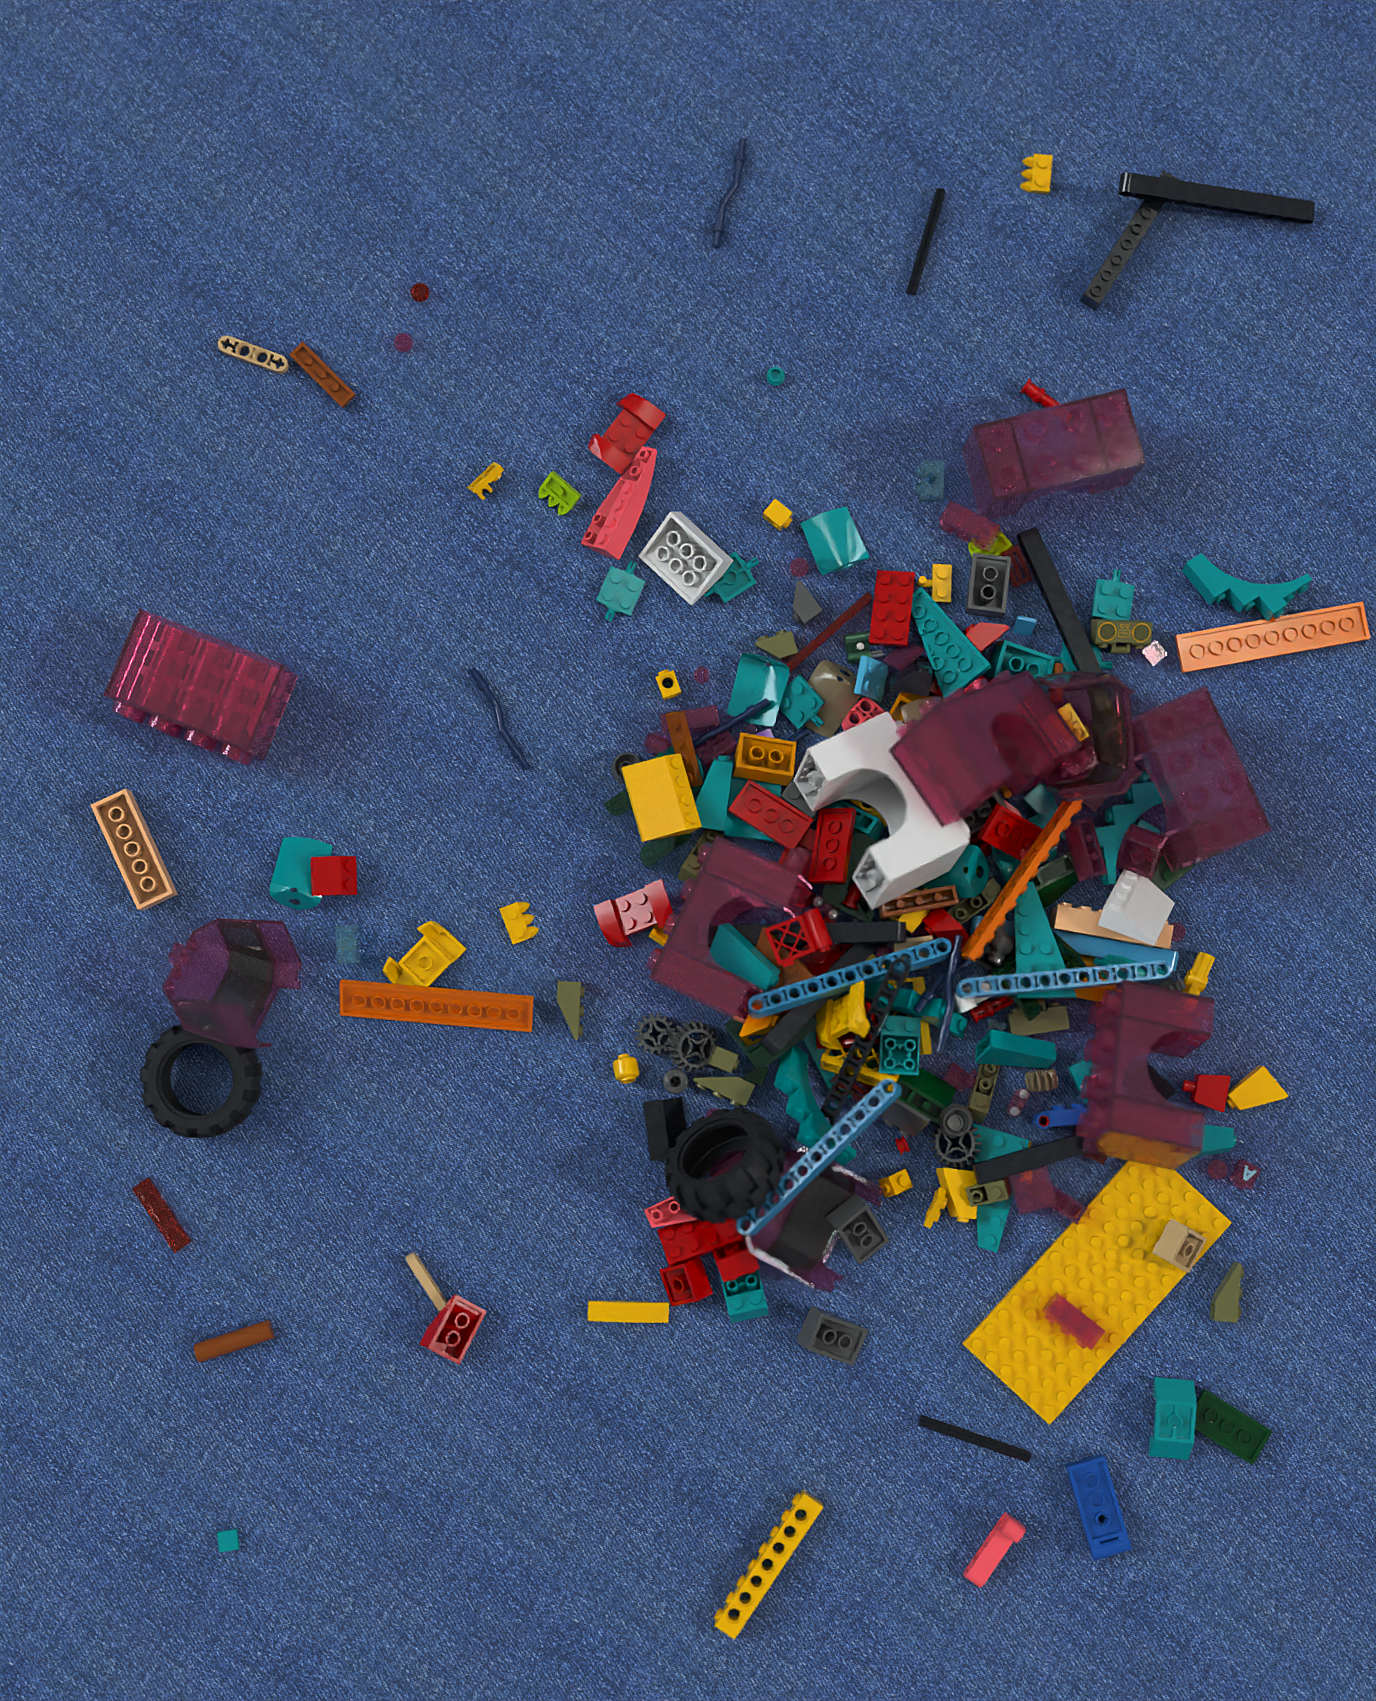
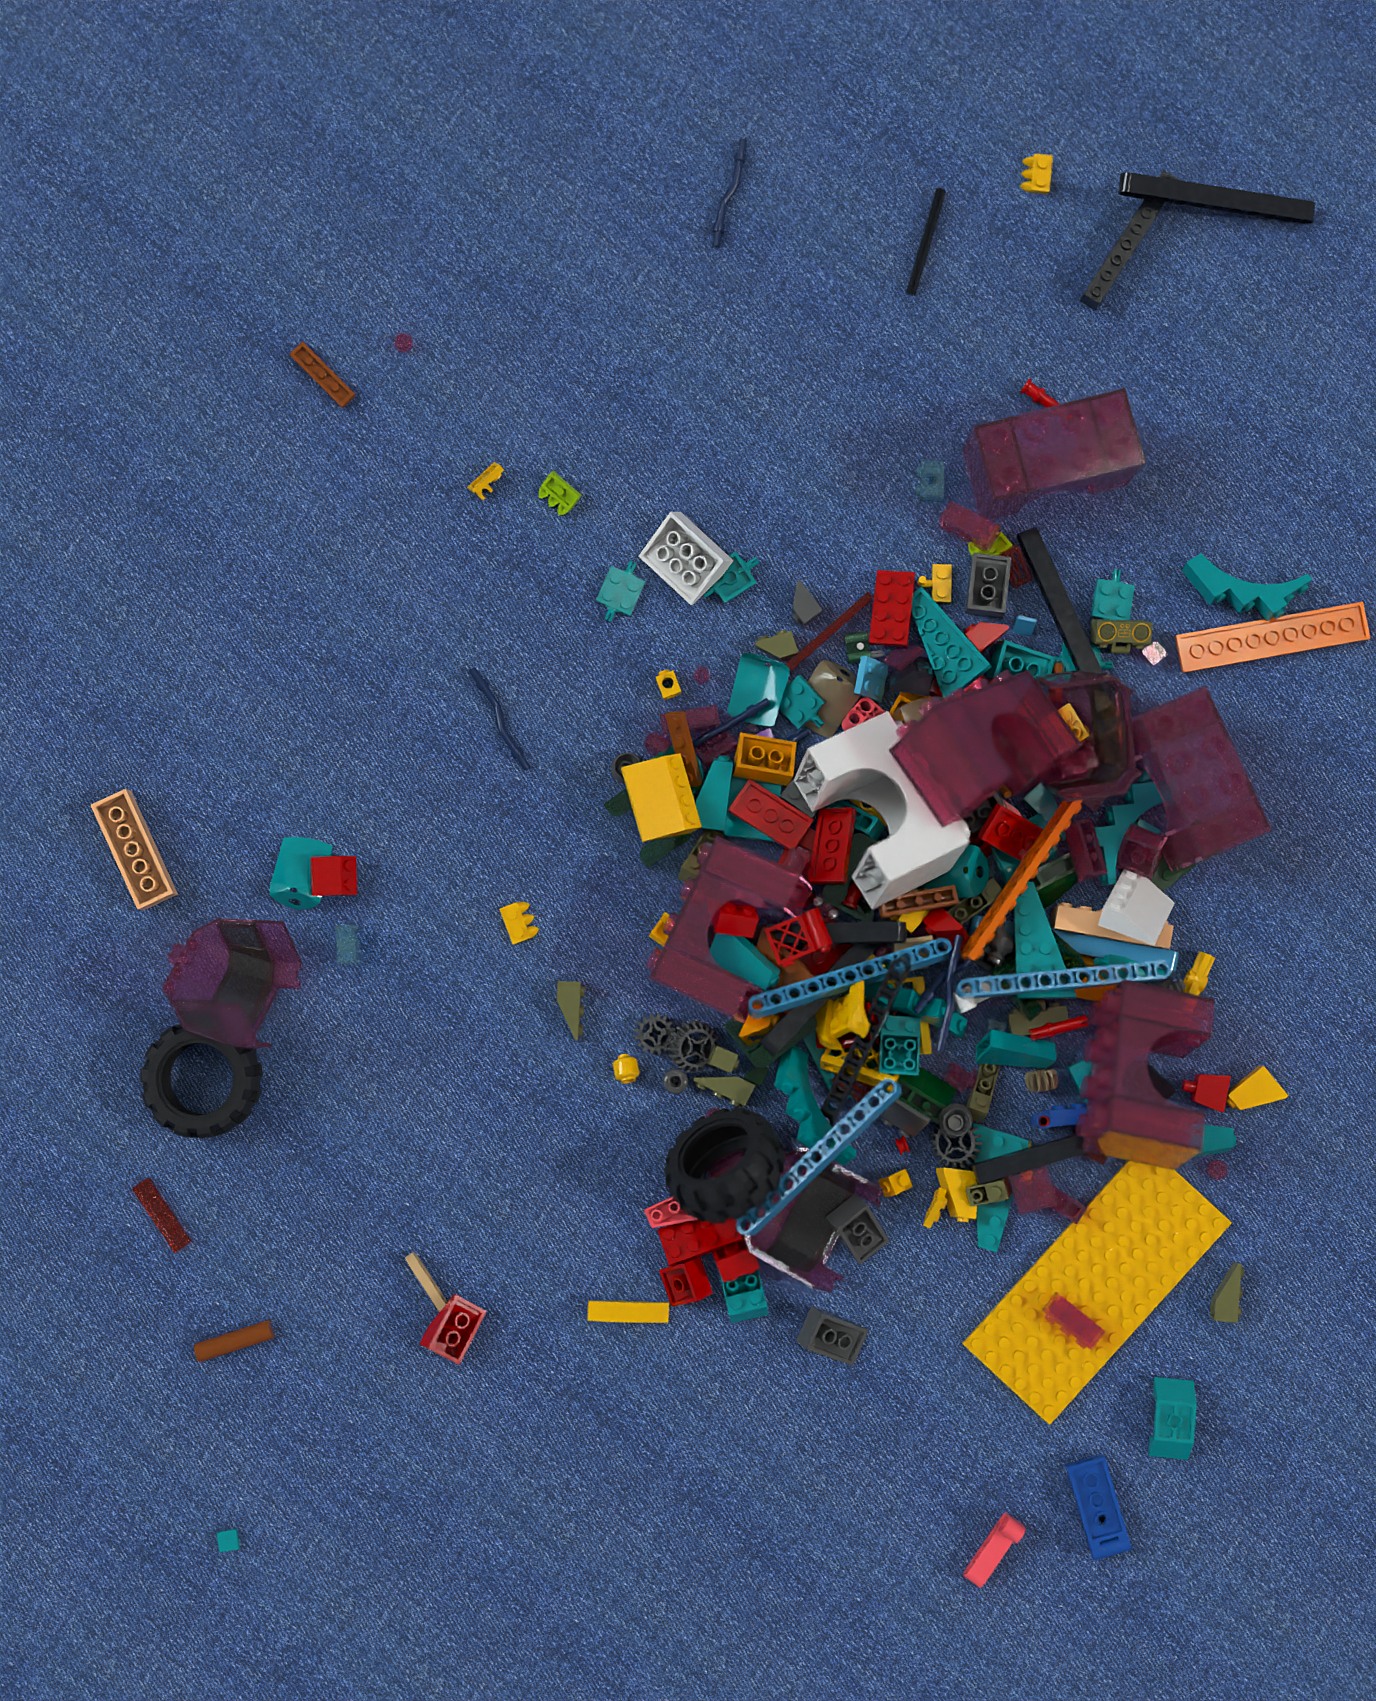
clear pink brick [104,608,298,766] -> none
tan beam [218,336,289,374] -> none
orange plate [339,979,534,1032] -> none
yellow piece [383,921,467,987] -> none
clear red plate [410,283,429,302] -> none
coral wedge [581,446,657,560] -> none
red piece [588,393,666,475] -> none
piece [593,879,677,947] -> none
black slope [643,1097,686,1161] -> none
yellow brick [714,1490,823,1640] -> none
yellow brick [762,499,793,531] -> none
teal plate [766,367,785,386] -> none
clear pink plate [790,558,809,577] -> none
teal piece [800,506,869,575] -> none
black axle [918,1415,1031,1462] -> none
red pin [968,995,1023,1024] -> none
clear pink piece [1006,1088,1030,1117] -> none
tan slope [1152,1218,1207,1273] -> none
clear pink plate [1170,922,1186,942] -> none
dark green plate [1195,1389,1273,1465] -> none
clear pink brick [1229,1159,1262,1191] -> none
none -> red slope [707,897,759,938]
none -> red pin [1029,1015,1089,1041]

